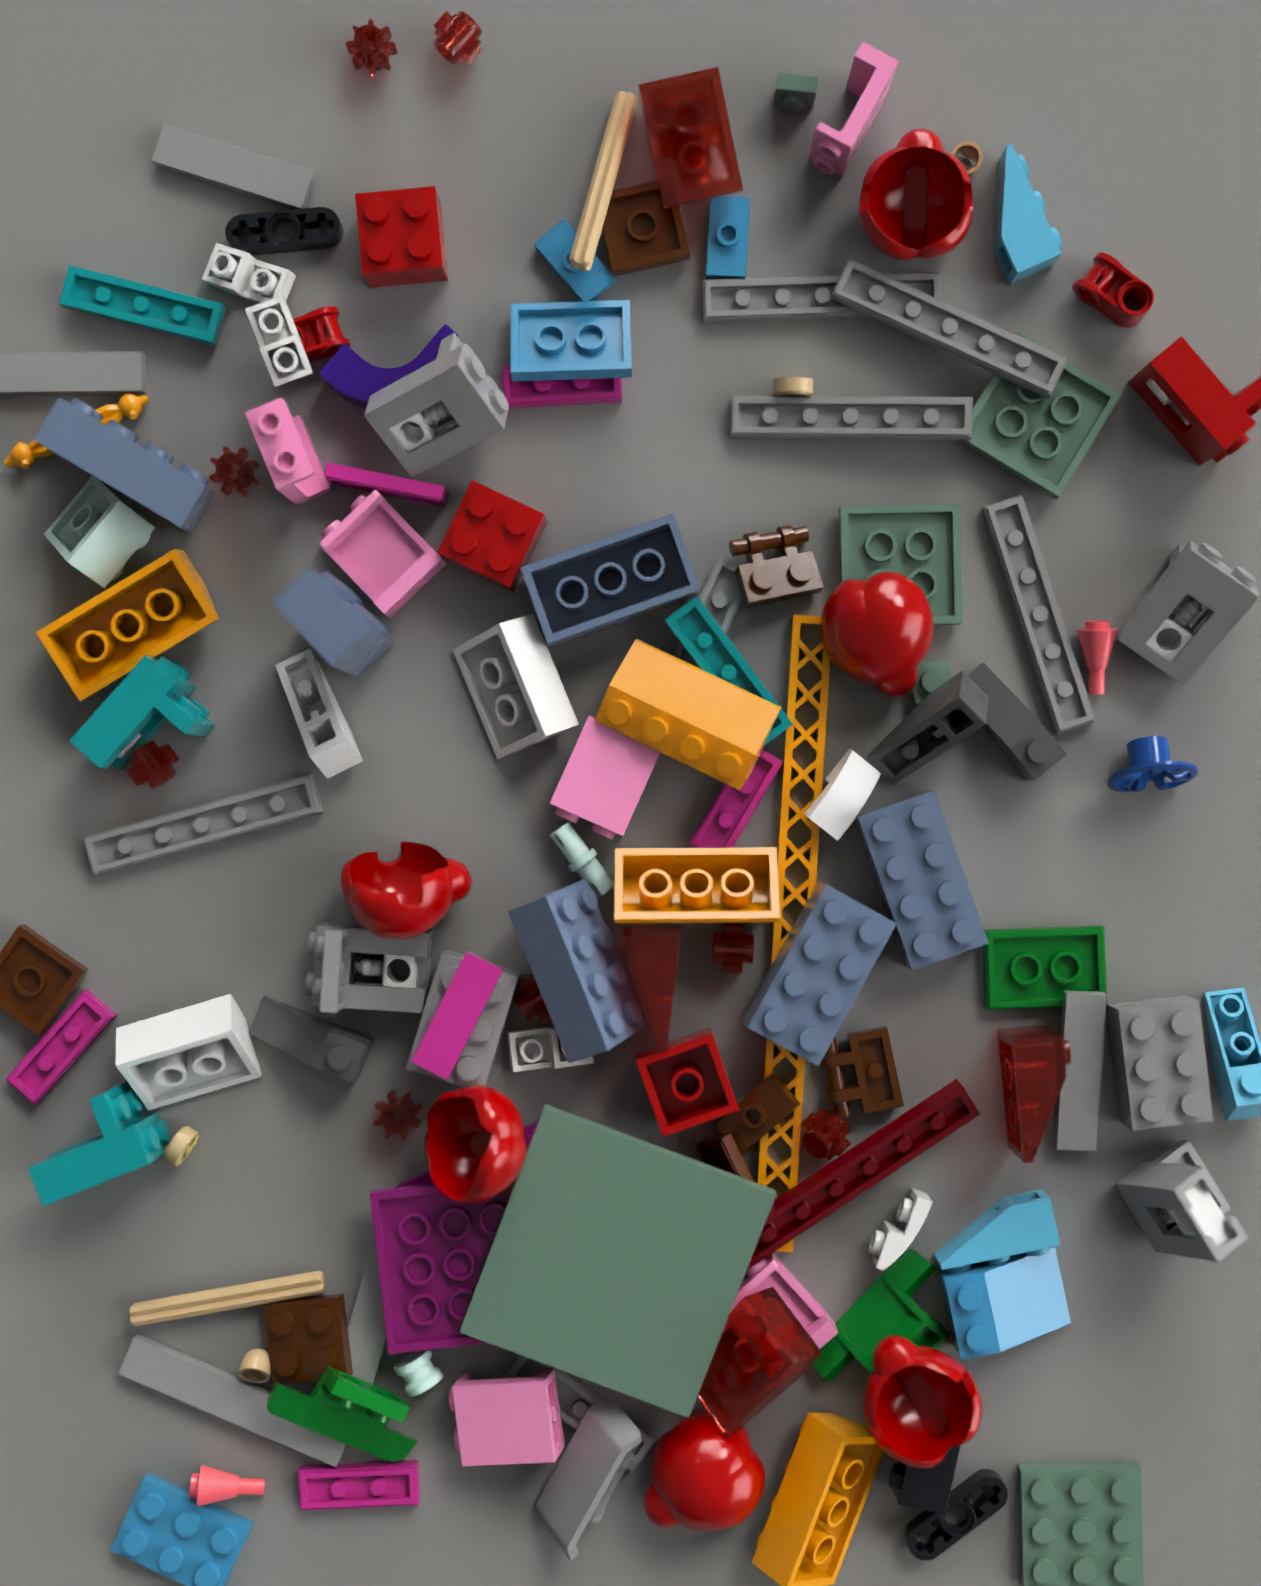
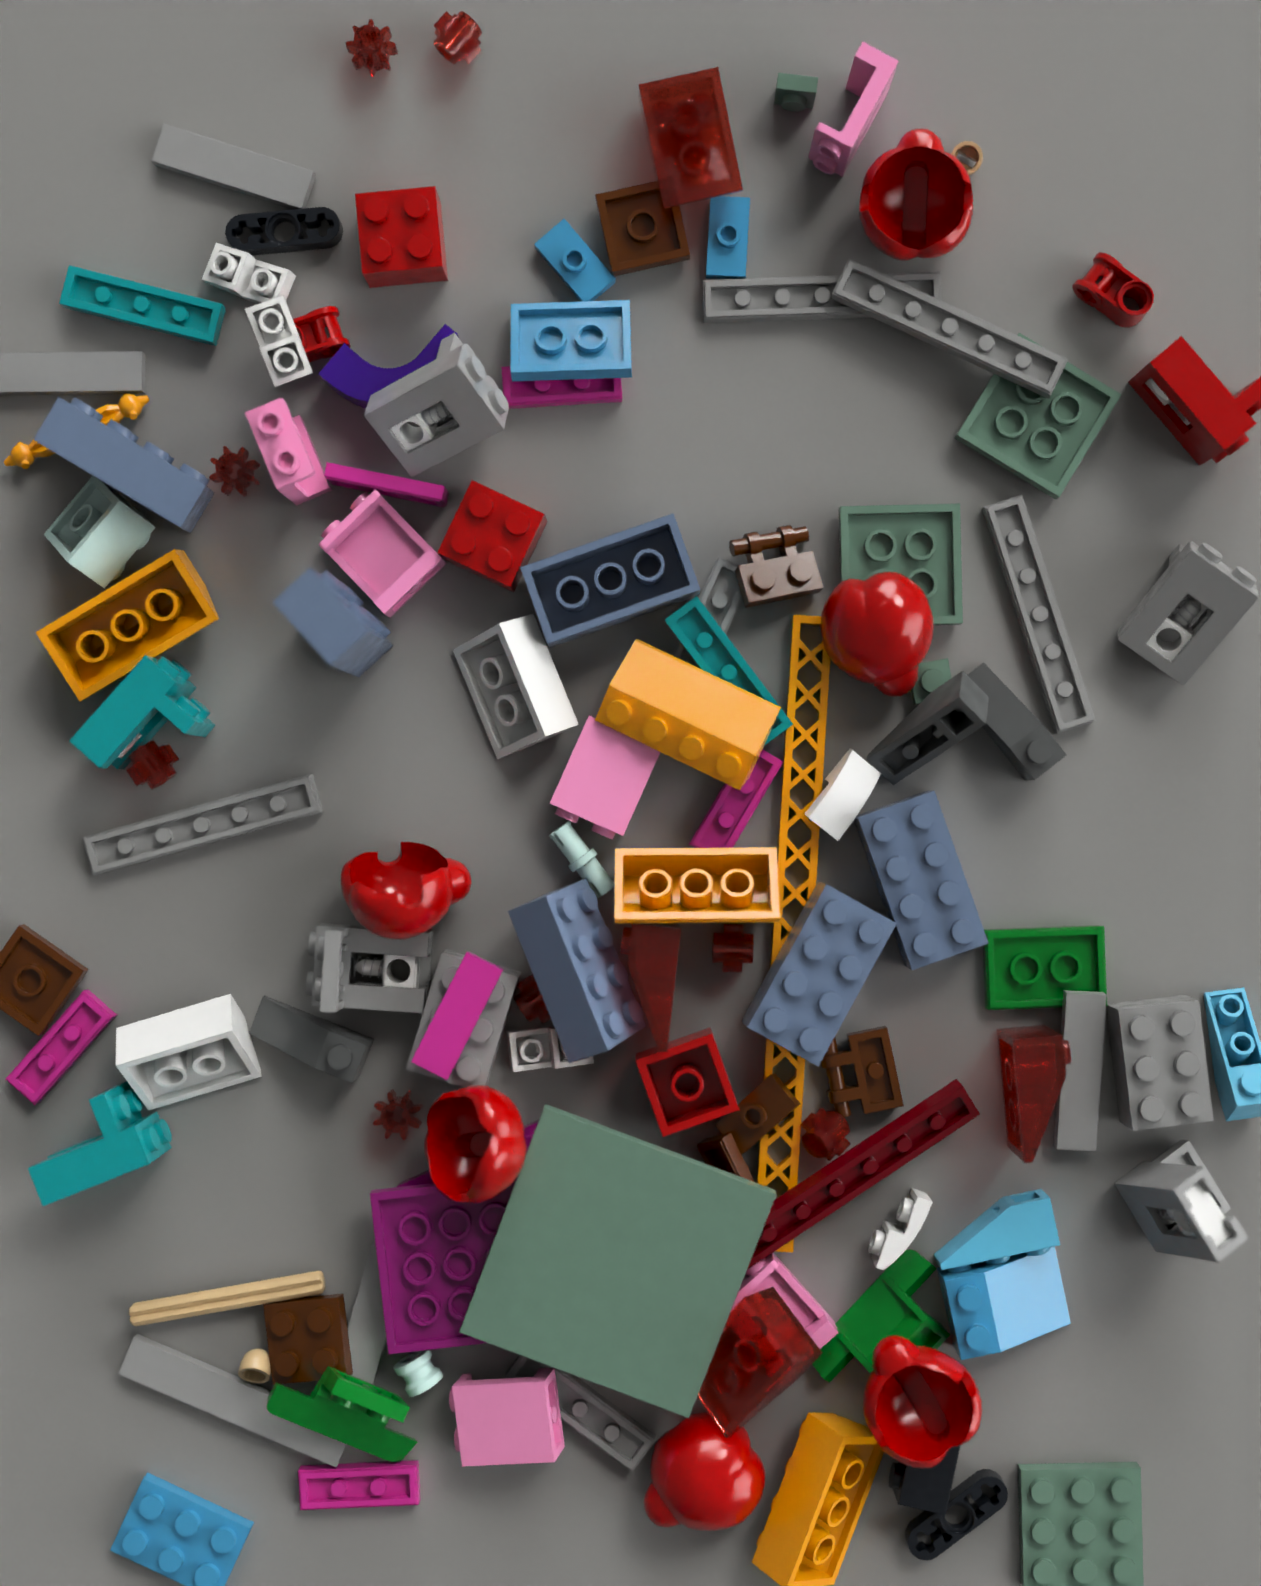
tan tile [163,1126,200,1167] -> none
coral cone [189,1465,265,1507] -> none
white slope [275,648,363,779] -> none
light grey piece [536,1400,642,1561] -> none
tan axle [569,91,636,272] -> none
light grey tile [730,396,973,440] -> none
tan tile [773,377,813,396] -> none
medium azure slope [993,144,1062,285] -> none
coral cone [1077,620,1118,695] -> none
blue wheel [1107,736,1198,792] -> none

